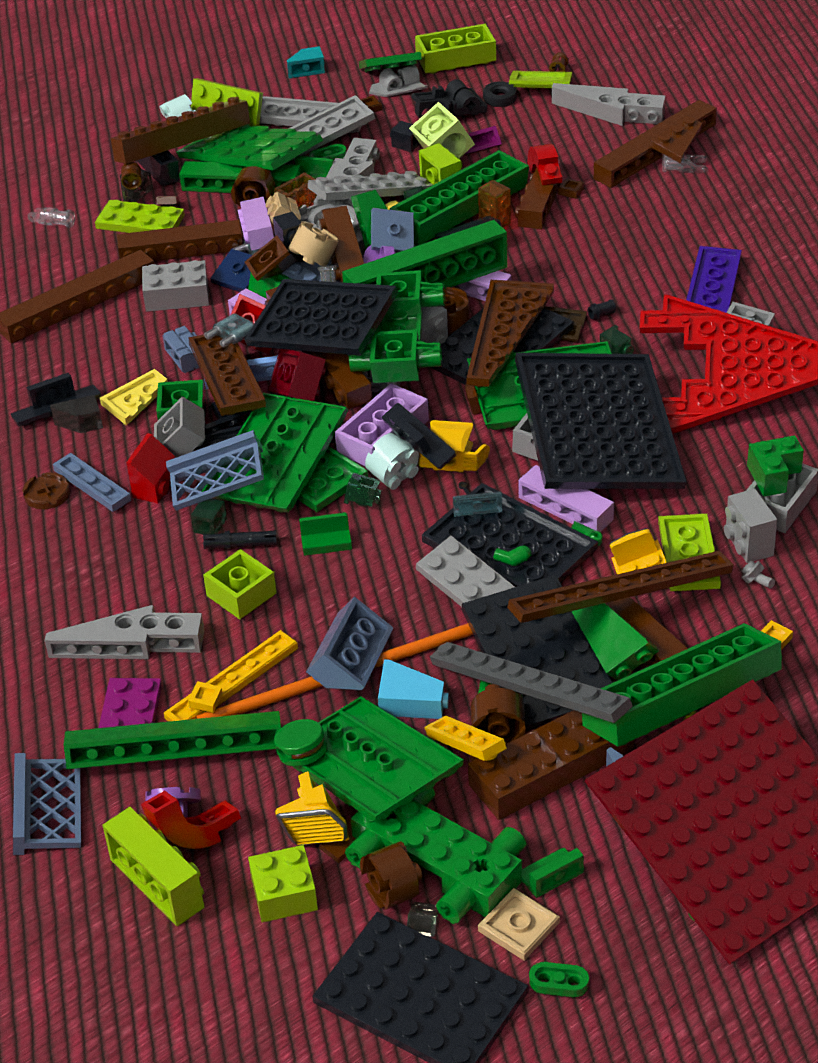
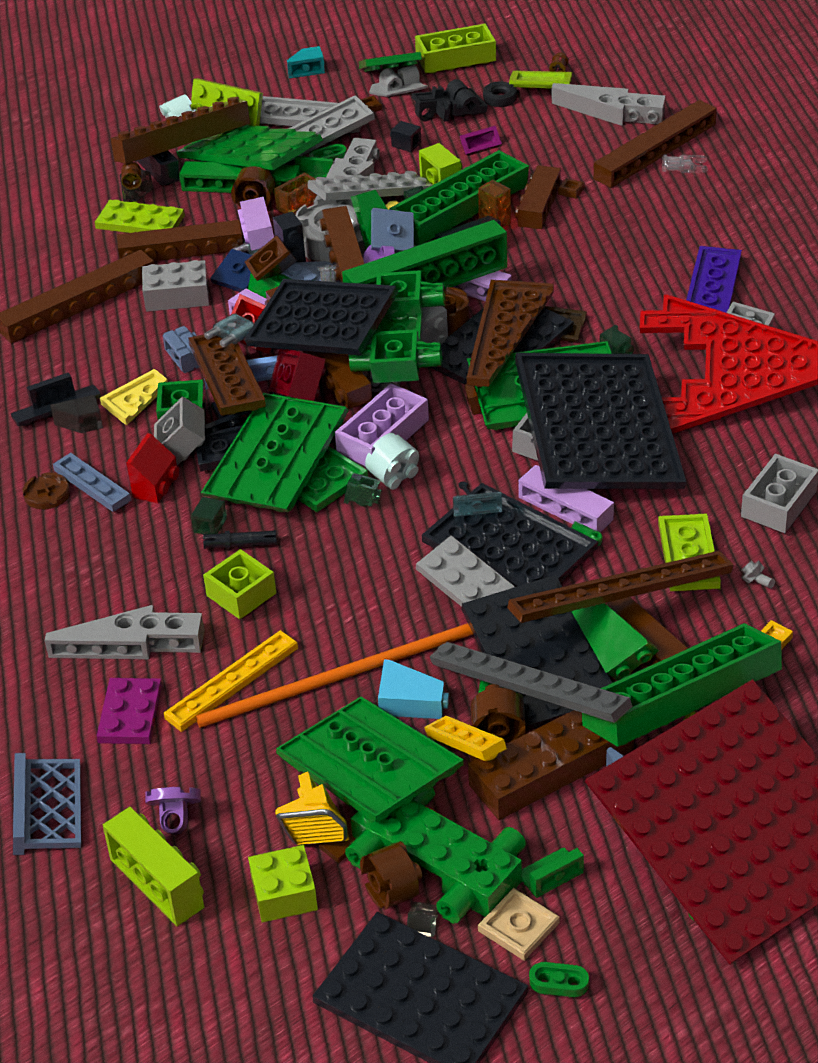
clear piece [27,207,75,228] -> none
green brick [63,711,281,769] -> none
red arch [141,791,241,849] -> none
tile [156,196,180,205] -> none
sand blue fence [166,430,264,511] -> none
yellow plate [188,681,223,713] -> none
tan brick [265,192,301,225] -> none
green head [274,719,327,766] -> none
tan brick [288,221,339,267] -> none
green panel [299,512,352,556] -> none
sand blue slope [306,596,393,690] -> none
black bracket [382,403,456,469] -> none
yellowish green brick [409,102,475,158] -> none
yellow piece [418,420,490,472] -> none
green arm [493,545,532,566] -> none
red arch [527,144,563,185] -> none
black pin [587,299,617,320] -> none
yellow piece [610,528,667,574] -> none
reddish brown wing [649,115,702,164] -> none
light grey brick [724,489,777,563] -> none
green brick [747,435,804,497] -> none

